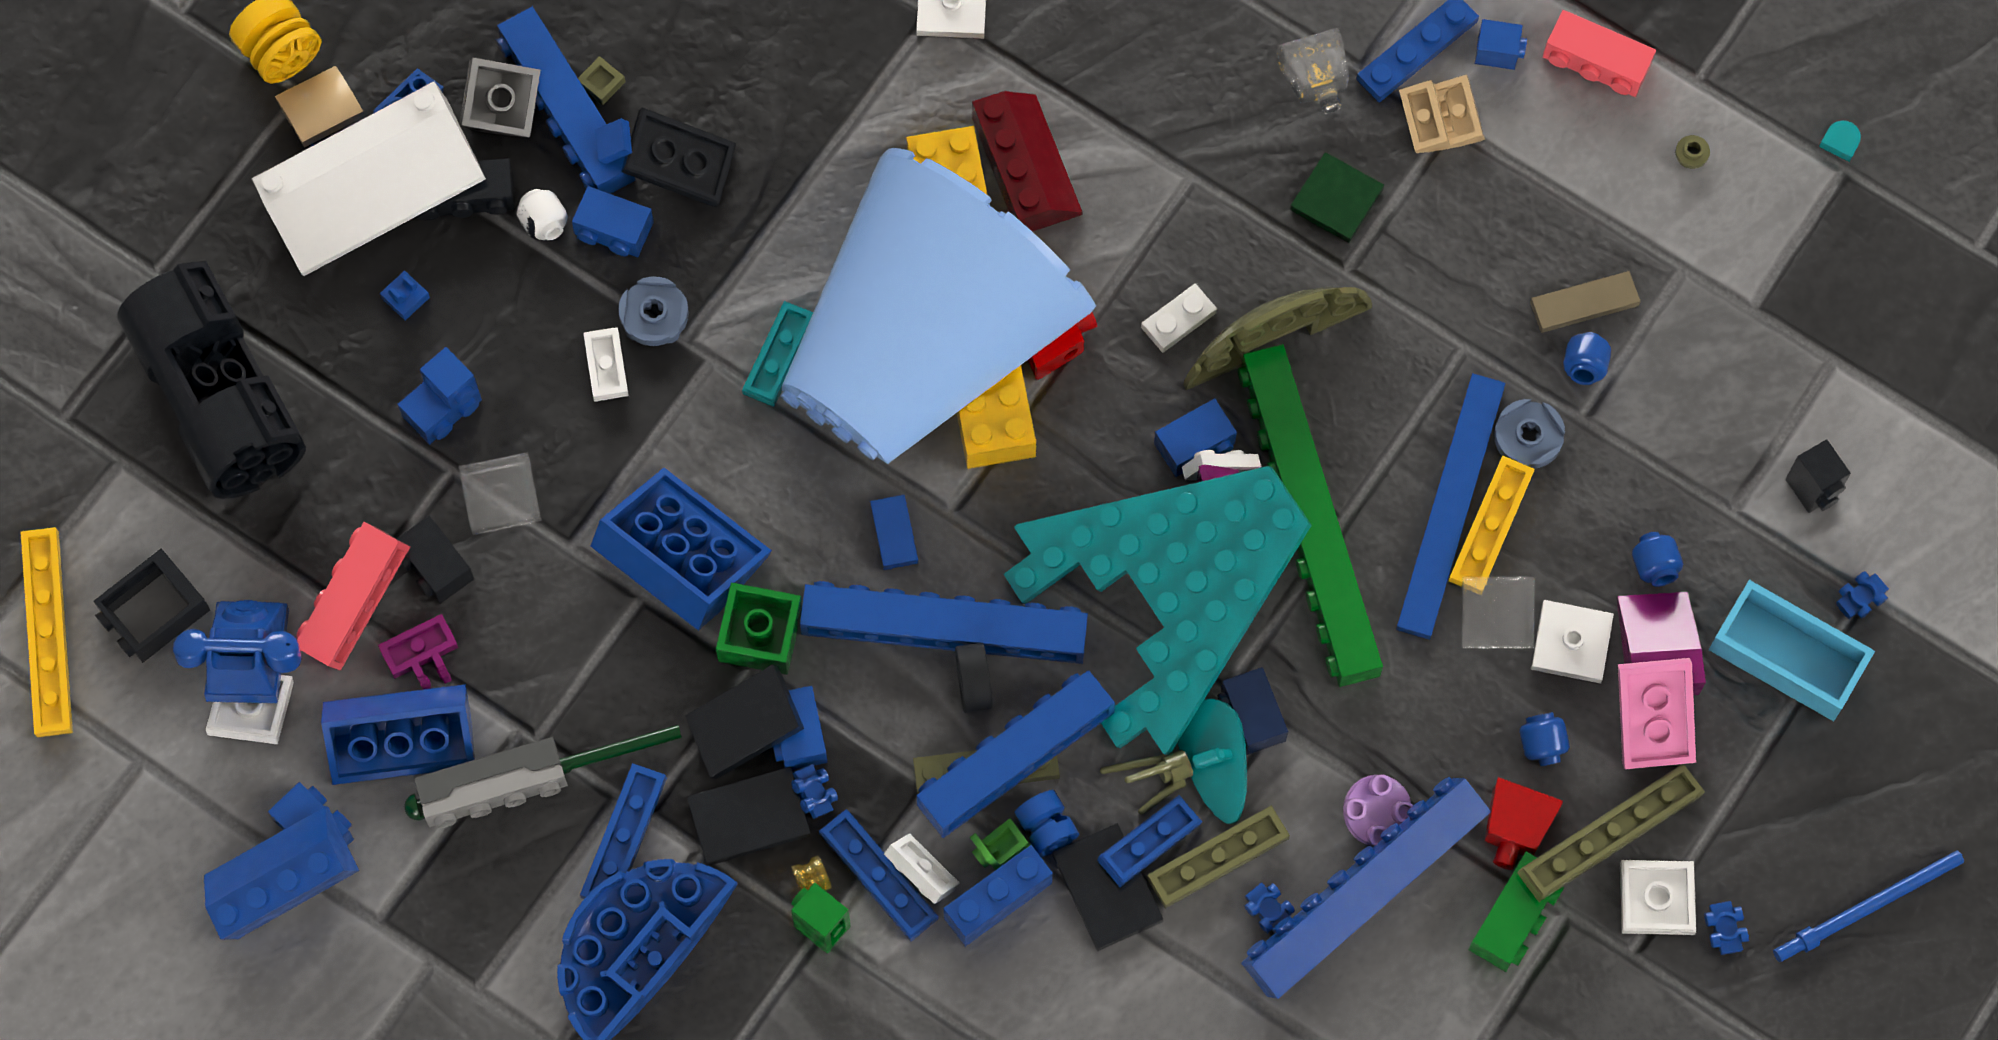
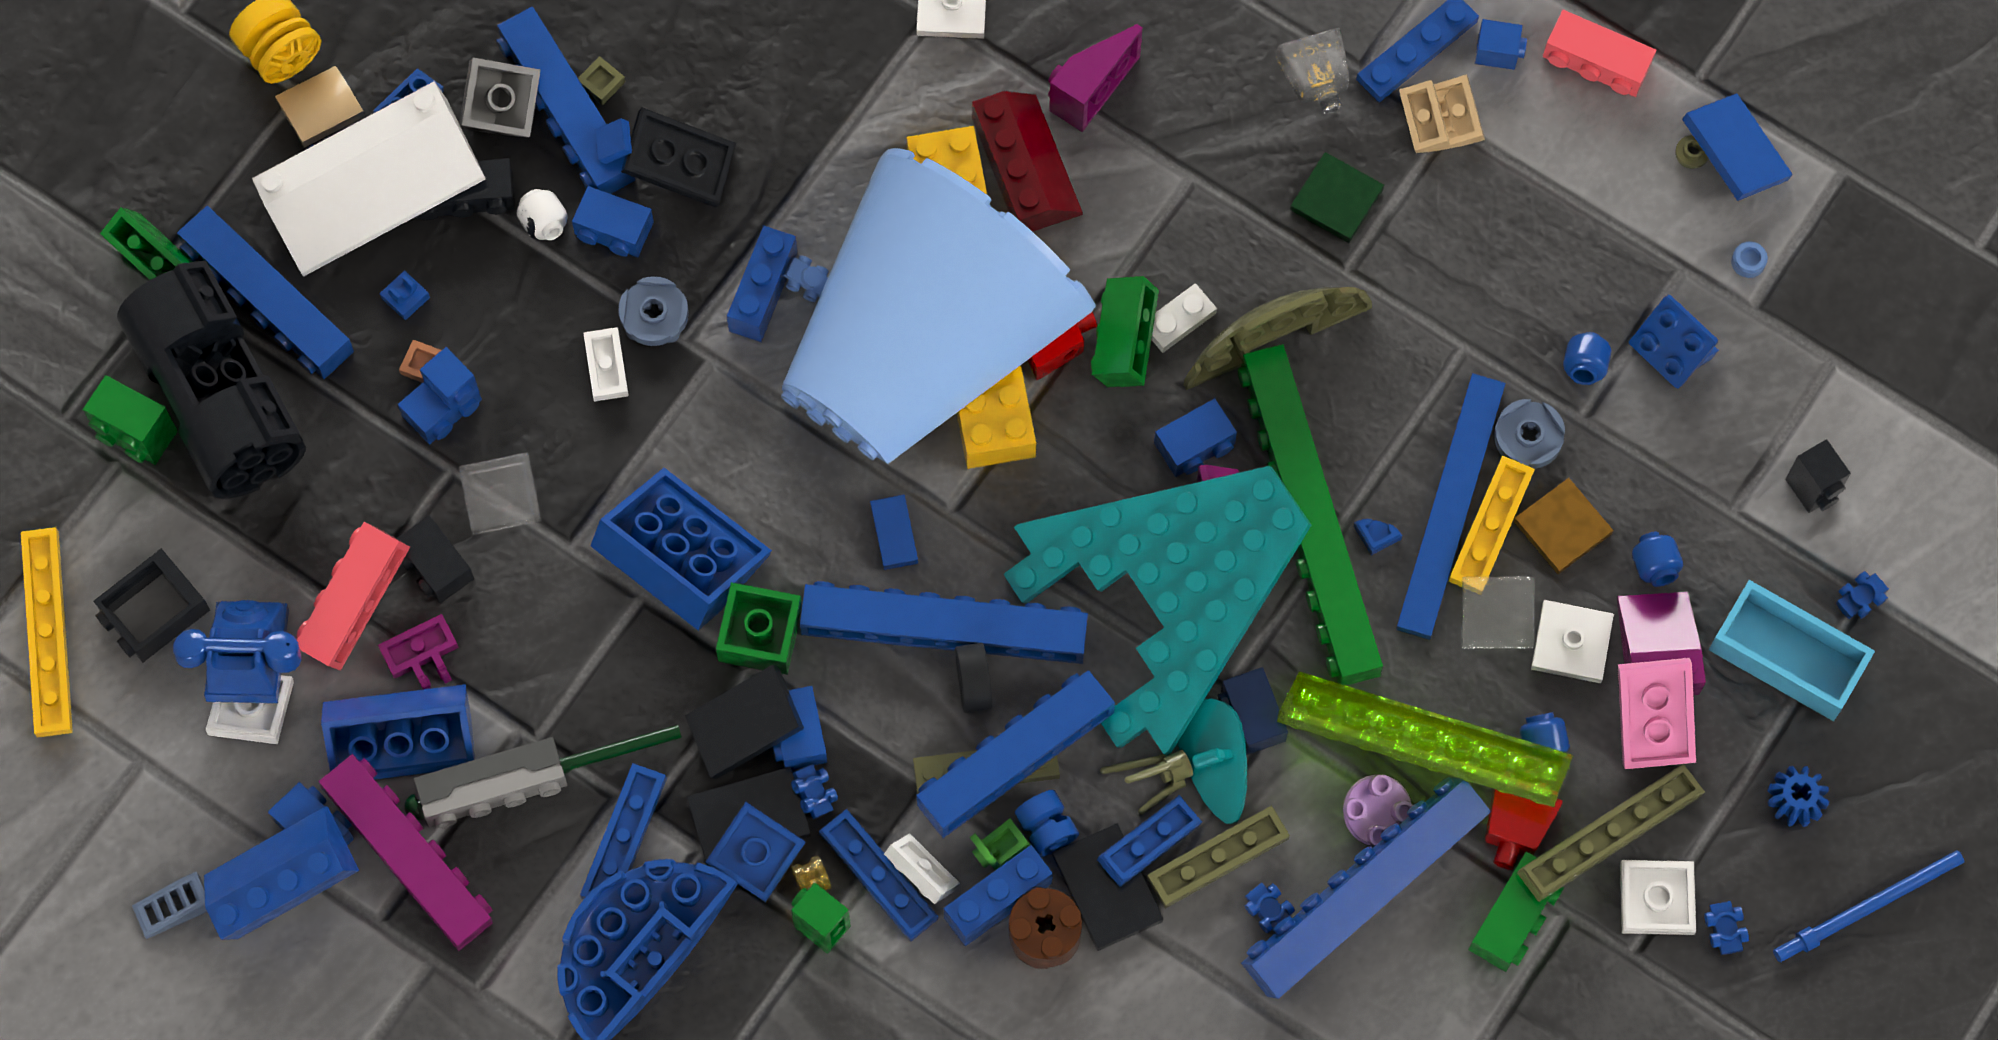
teal tile [742,301,813,407] -> none
white plate [1182,450,1261,480] -> none
dark tan tile [1530,271,1641,333] -> none
teal tile [1819,121,1861,162] -> none
none -> green brick [83,375,178,465]
none -> green brick [100,207,193,280]
none -> sand blue slope [132,872,207,939]
none -> blue brick [177,205,354,379]
none -> magenta brick [318,754,493,951]
none -> nougat plate [399,340,441,383]
none -> blue tile [705,802,805,902]
none -> blue brick [727,225,798,342]
none -> medium blue piece [784,255,829,302]
none -> reddish brown brick [1009,887,1082,969]
none -> magenta slope [1048,24,1143,132]
none -> green brick [1091,276,1159,388]
none -> clear neon green plate [1277,671,1573,807]
none -> blue tile [1354,518,1402,555]
none -> pearl gold tile [1513,478,1614,574]
none -> blue bracket [1629,295,1719,389]
none -> blue tile [1682,93,1793,201]
none -> medium blue tile [1731,241,1768,278]
none -> blue gear [1767,766,1829,827]

